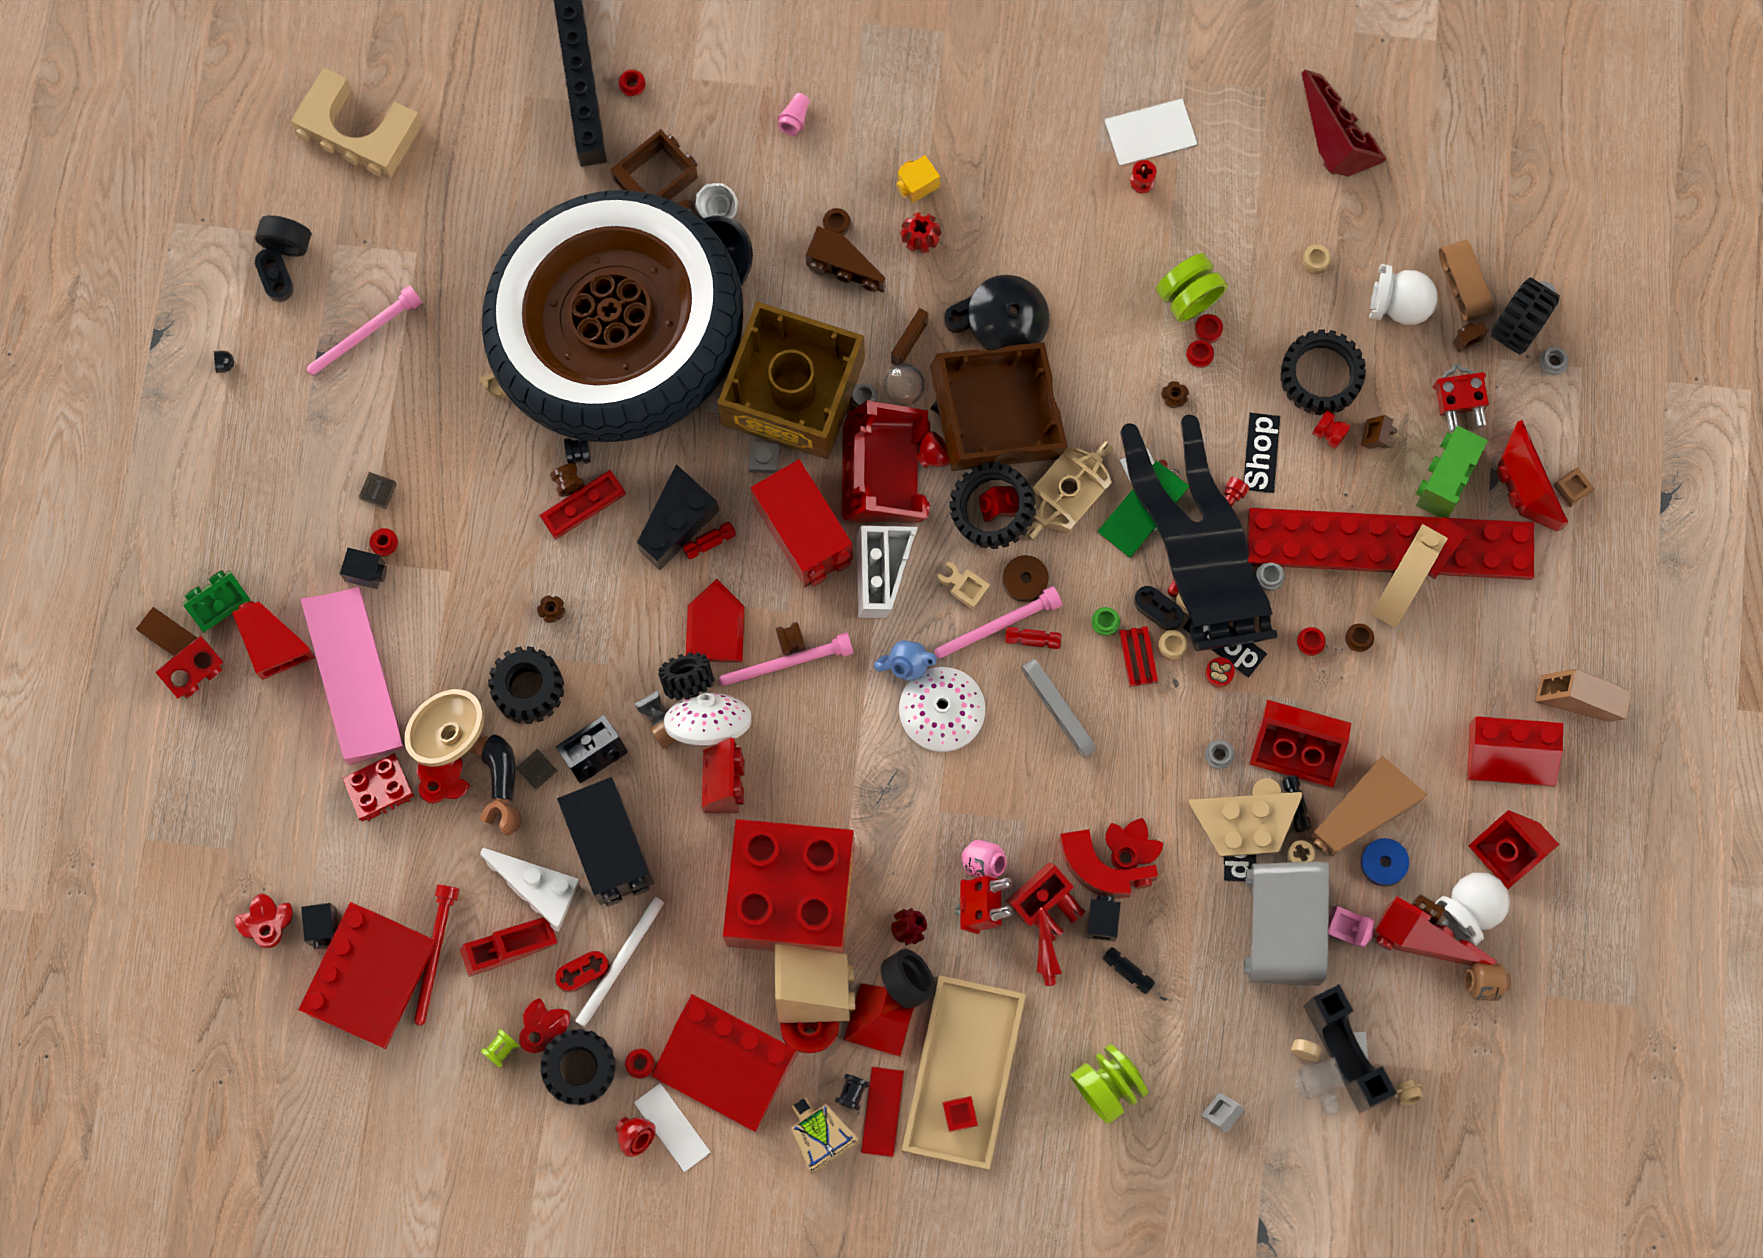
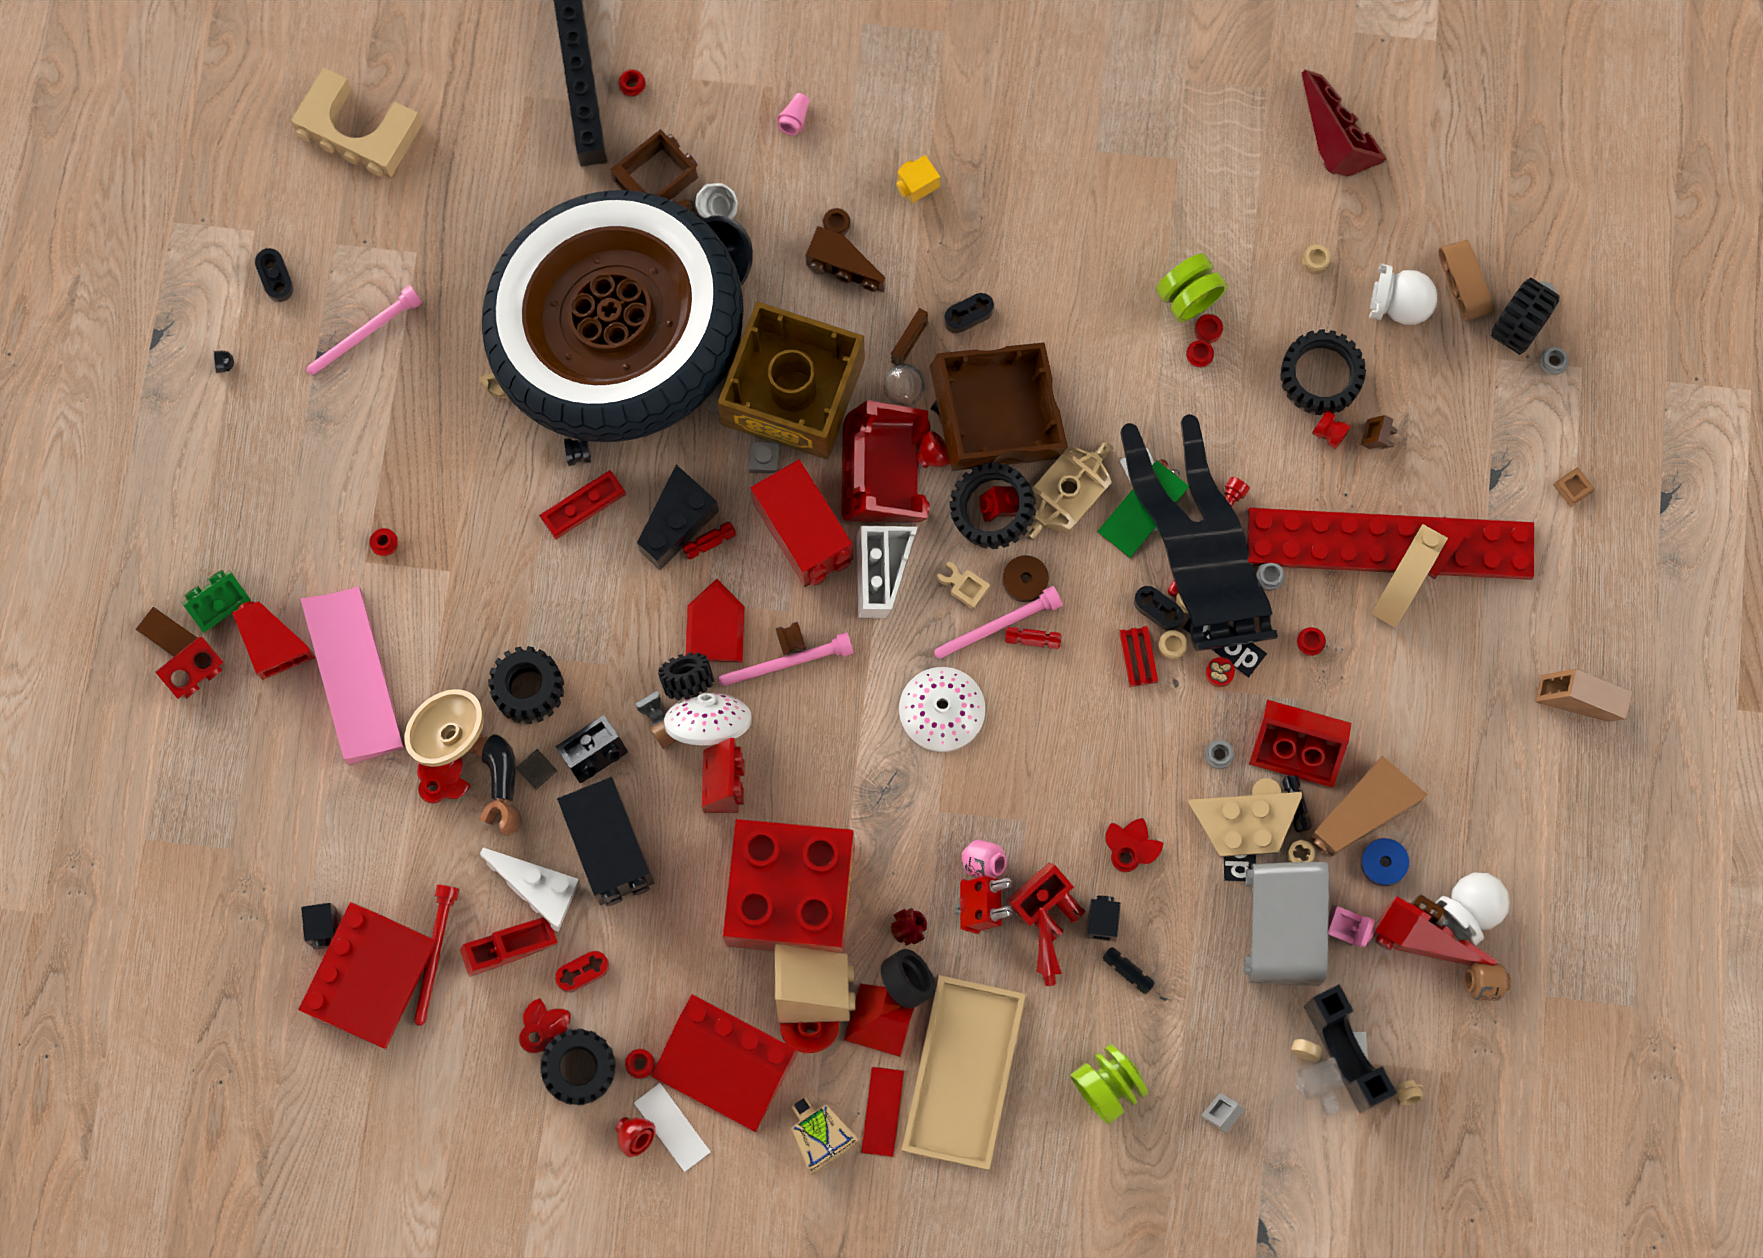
red plate [235,893,293,948] -> none
black tyre [255,215,312,257] -> none
black brick [339,547,387,589] -> none
hinge [342,753,415,822] -> none
clear smoke tile [359,472,397,509] -> none
lime bush [480,1029,520,1068] -> none
reddish brown plate [537,595,565,623] -> none
reddish brown wheel [550,463,585,497] -> none
white piece [575,897,665,1028] -> none
black bush [835,1073,870,1111] -> none
light grey plate [850,384,878,408] -> none
medium blue piece [874,640,937,681] -> none
red piece [900,212,942,254] -> none
red plate [942,1096,978,1132] -> none
black dish [968,275,1050,350] -> none
light grey beam [1021,658,1096,758] -> none
red arch [1059,829,1158,898] -> none
bright green plate [1091,607,1120,636] -> none
white sticker [1104,99,1198,166] -> none
red bush [1130,160,1157,194] -> none
reddish brown plate [1161,381,1189,408] -> none
black sticker [1244,413,1280,493] -> none
reddish brown plate [1345,623,1374,652] -> none
bright green wedge [1415,425,1488,518] -> none
red piece [1432,363,1489,432] -> none
reddish brown plate [1453,321,1488,352] -> none
red slope [1467,716,1564,787] -> none
red slope [1468,810,1560,889] -> none
red wedge [1497,420,1568,531] -> none

